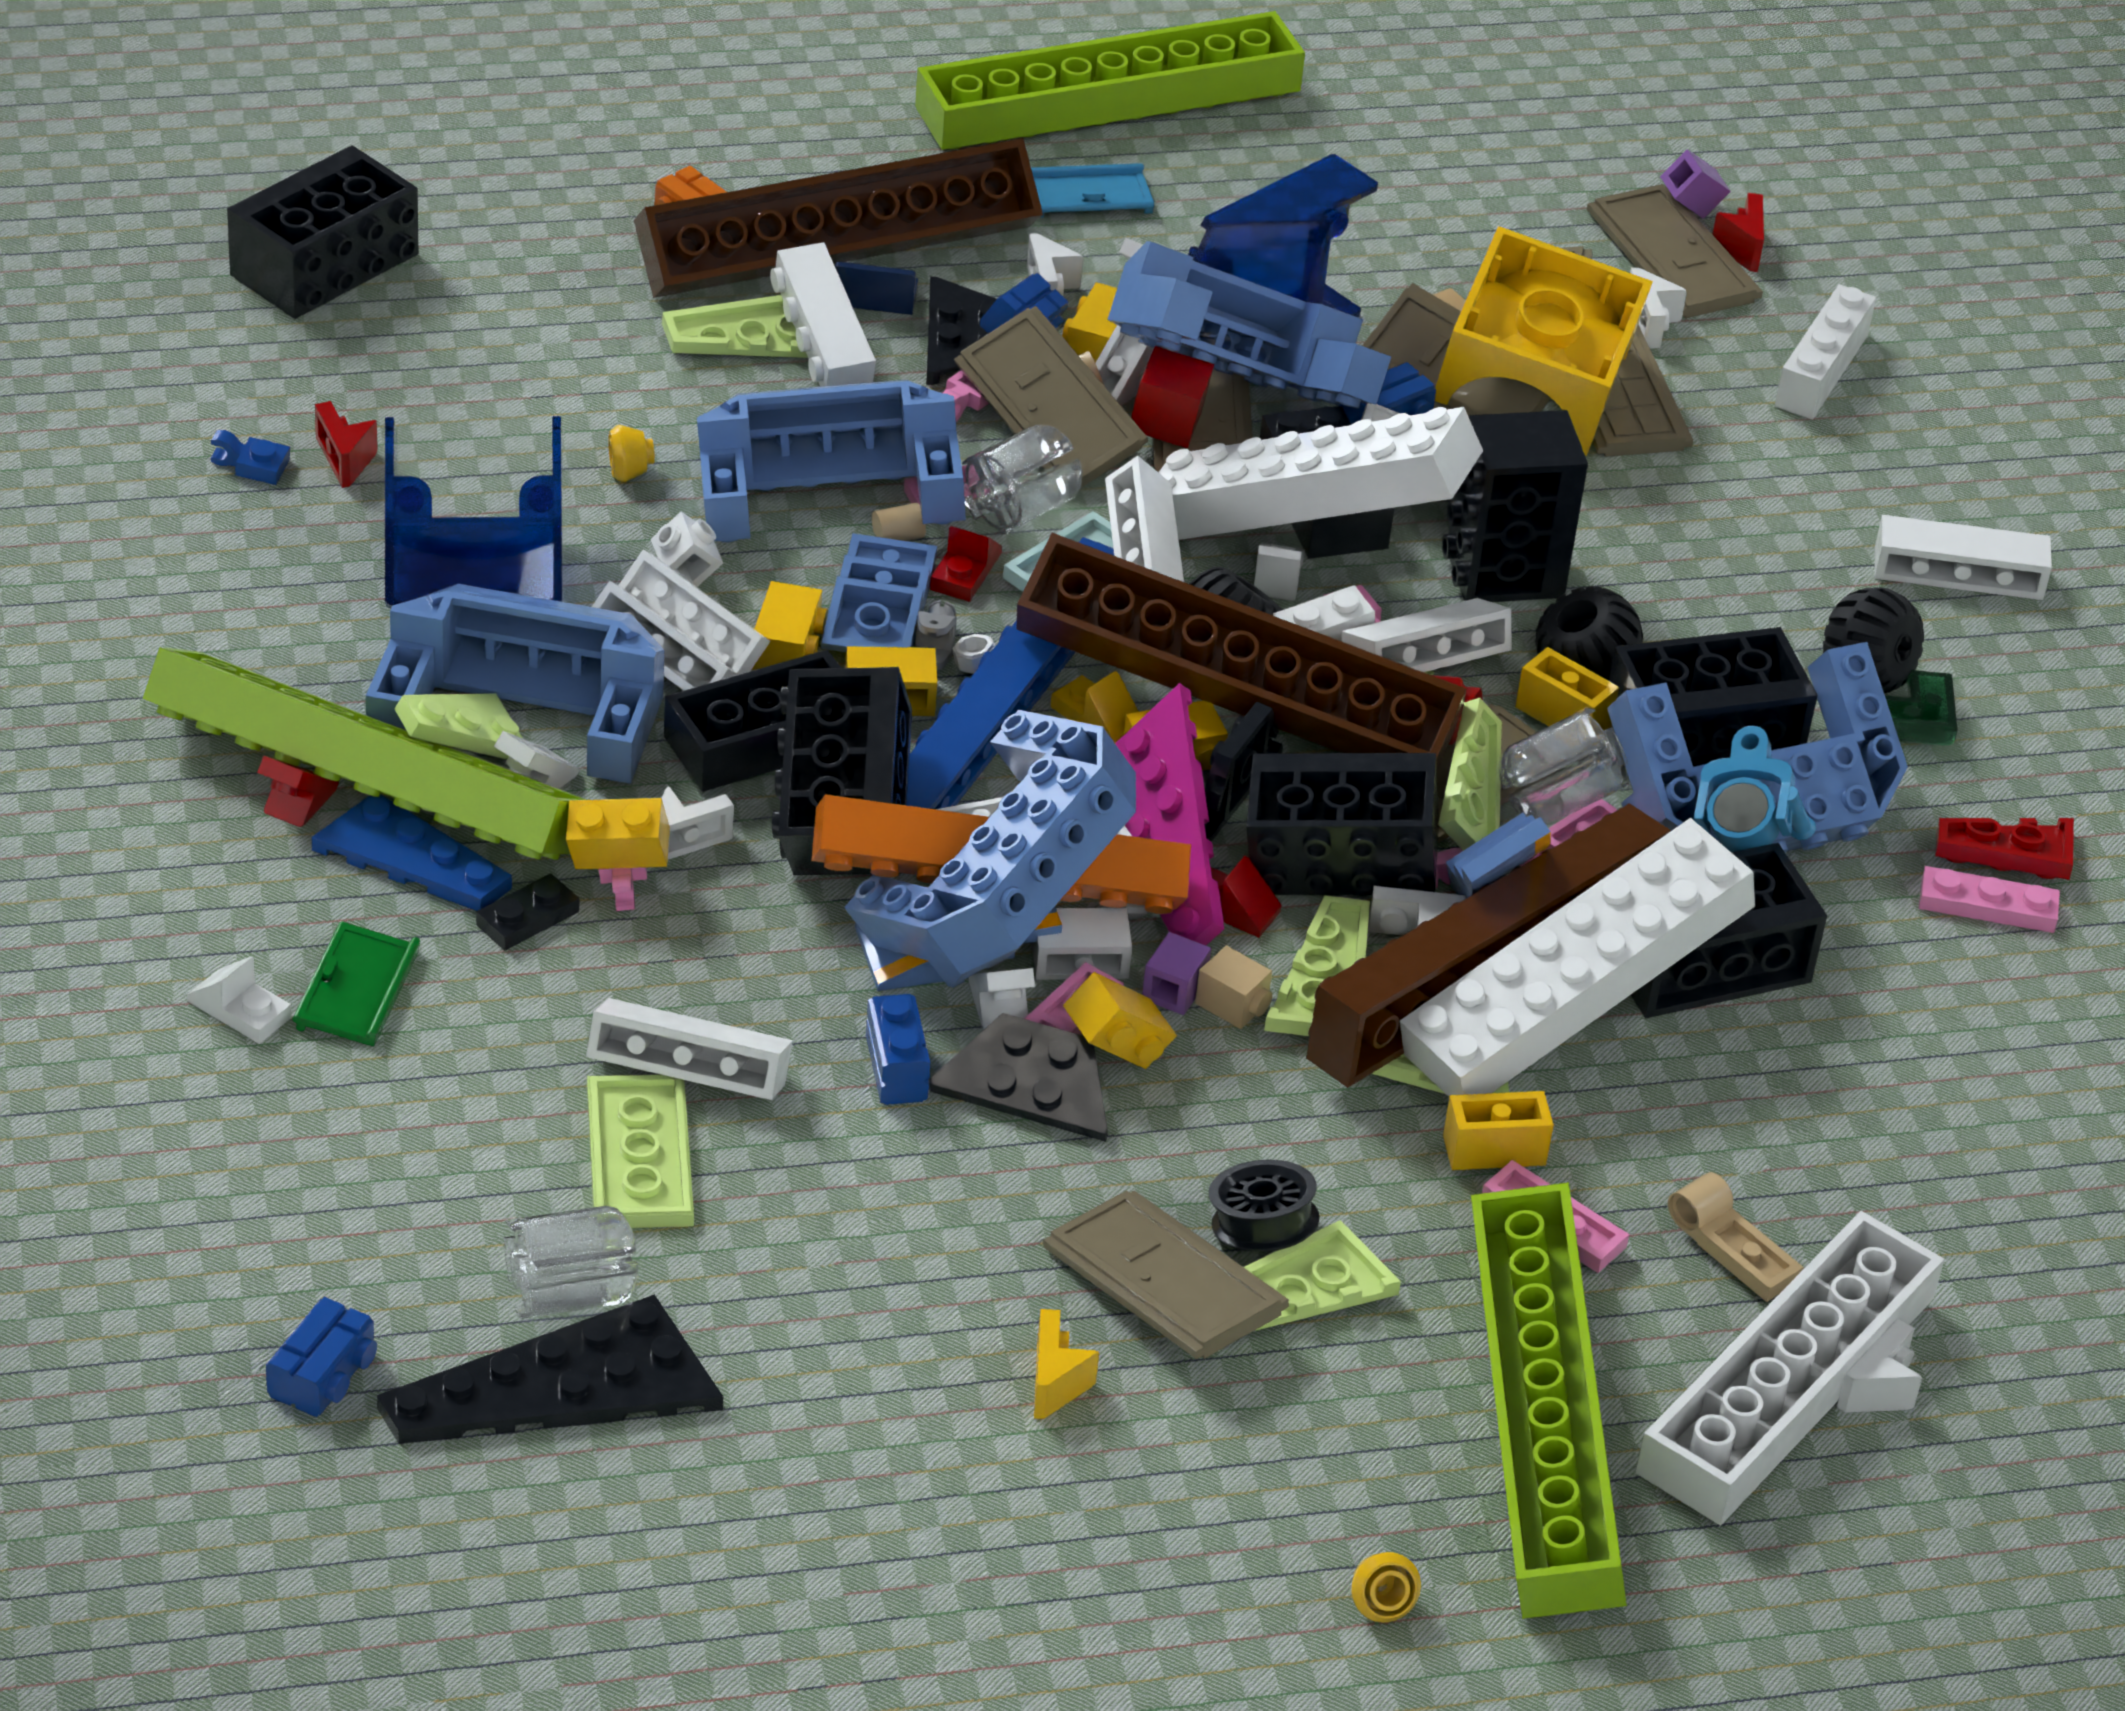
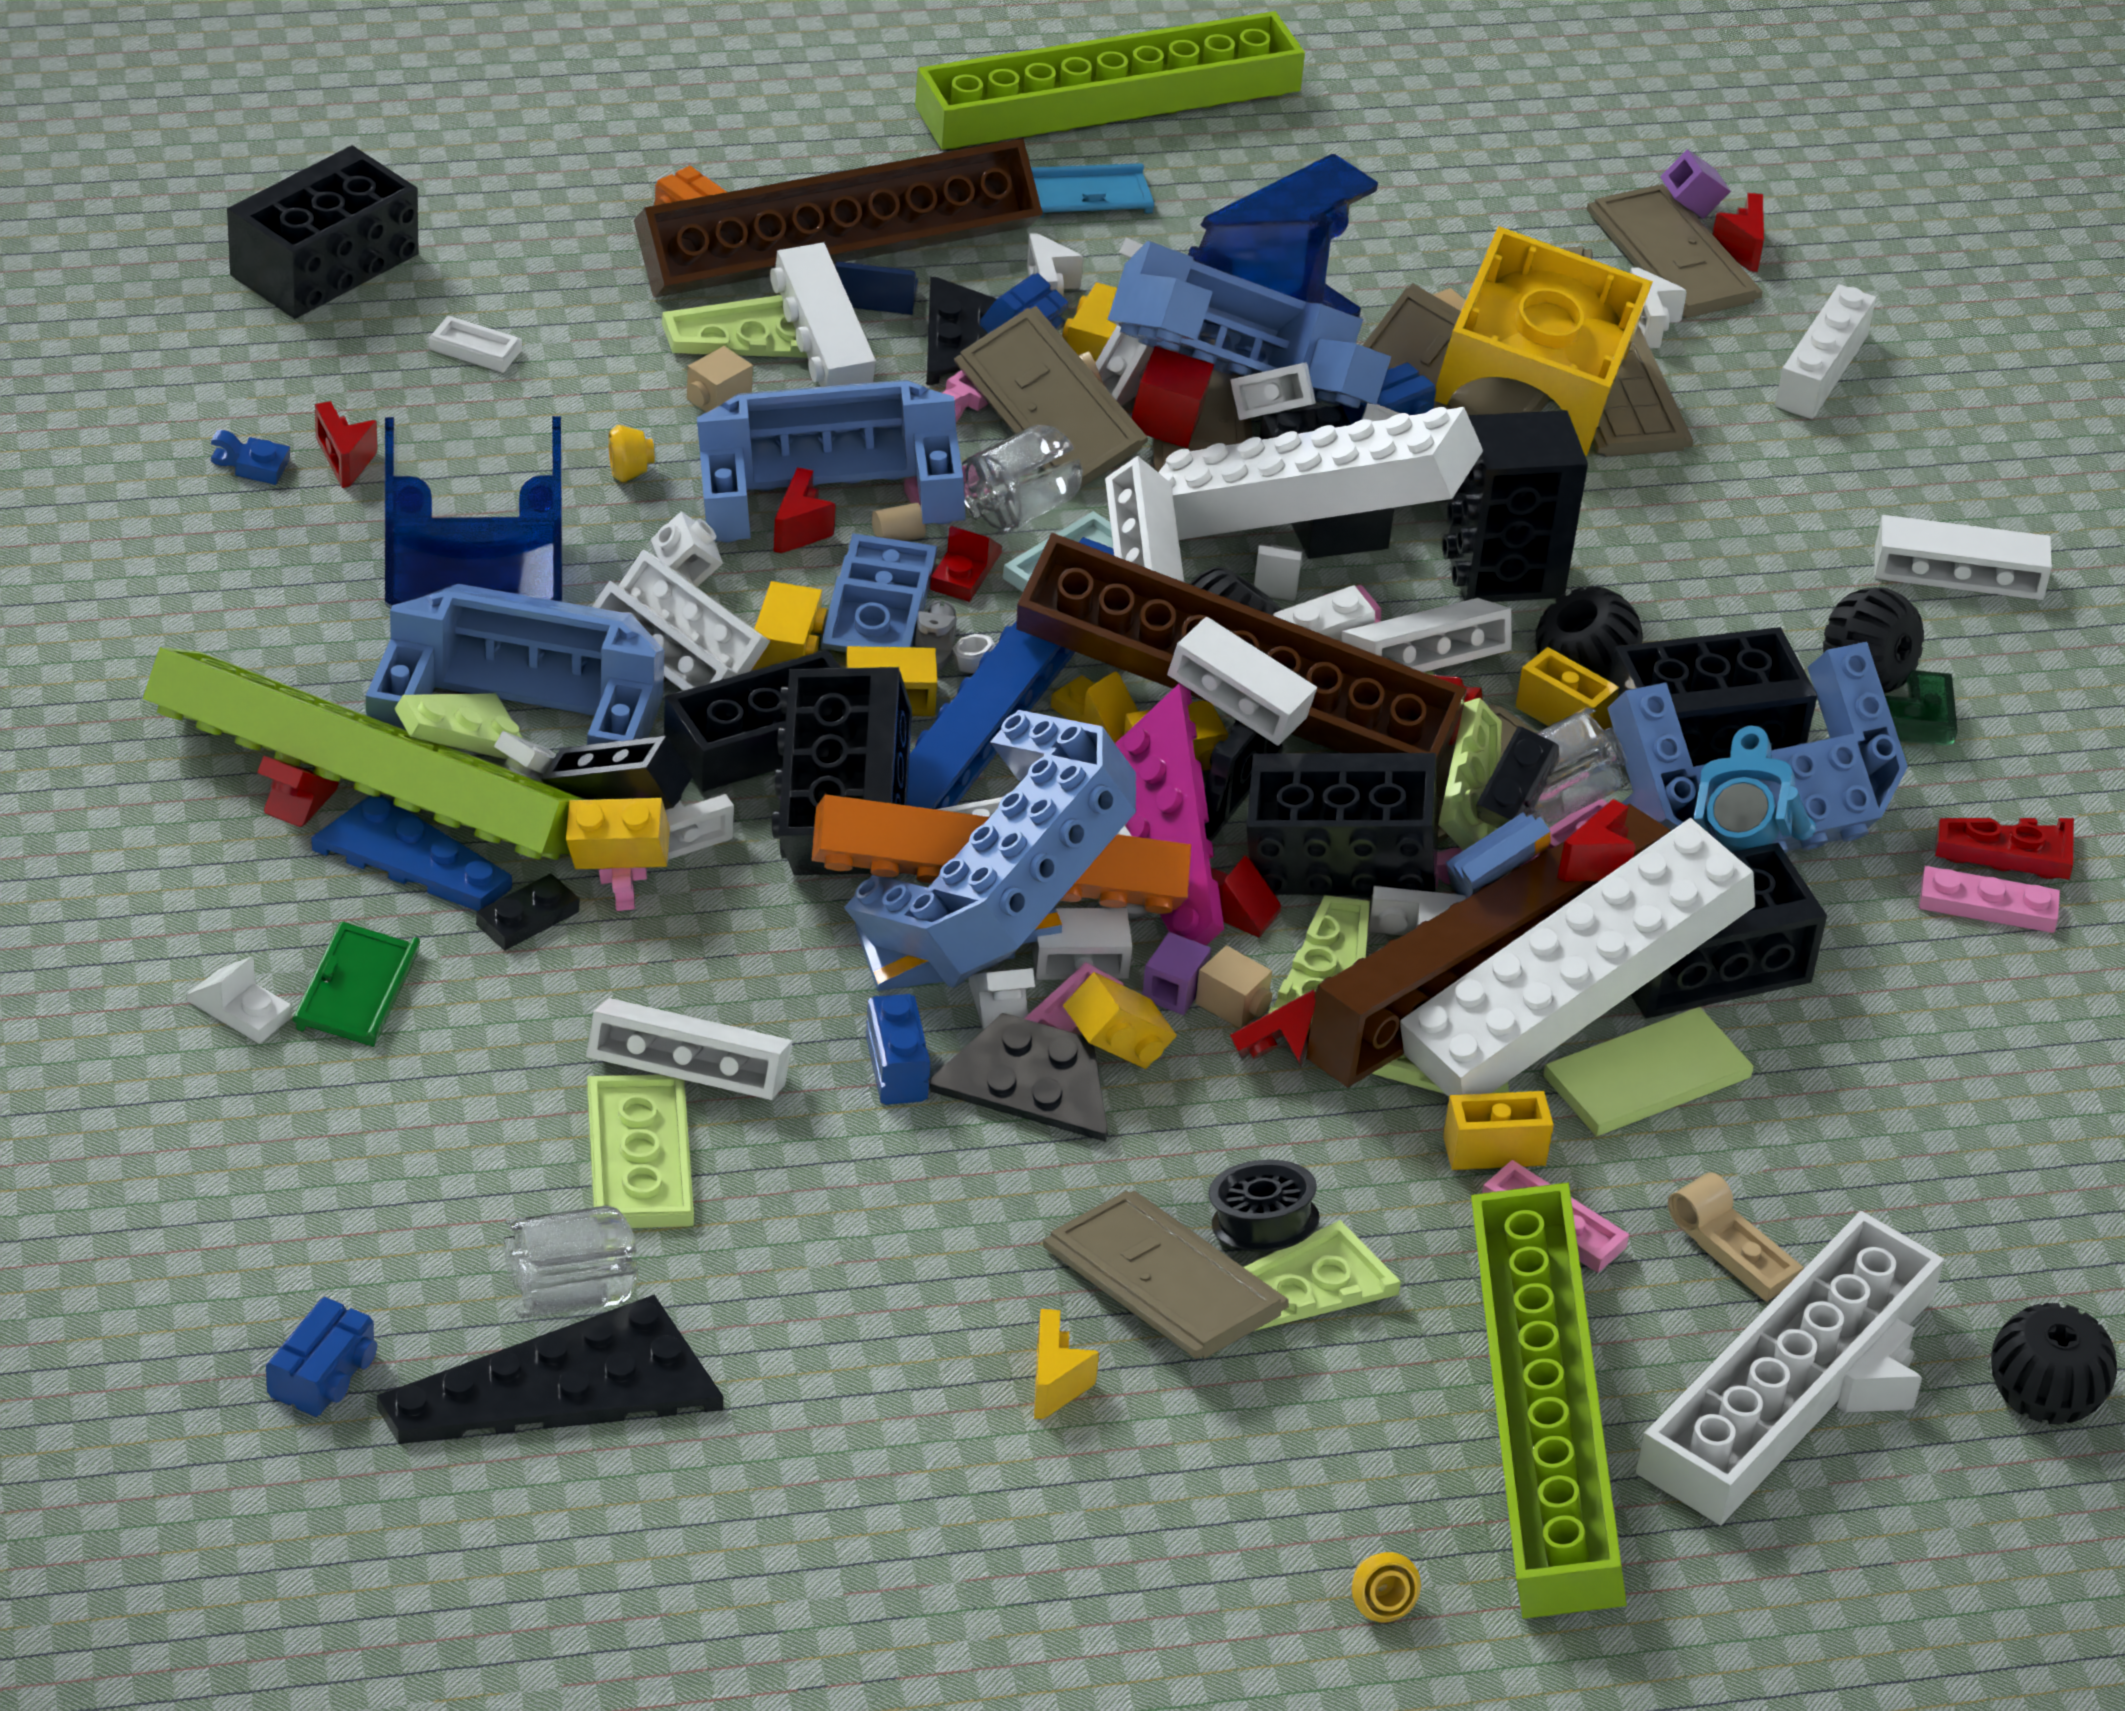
none -> white tile [429,316,522,373]
none -> black brick [541,736,693,810]
none -> tan brick [687,346,753,412]
none -> red slope [773,467,836,554]
none -> white brick [1167,616,1318,746]
none -> white slope [1230,362,1316,420]
none -> red slope [1230,989,1316,1068]
none -> black brick [1476,726,1560,828]
none -> yellowish green tile [1543,1006,1754,1137]
none -> red slope [1557,799,1636,882]
none -> black wheel [1991,1303,2117,1424]

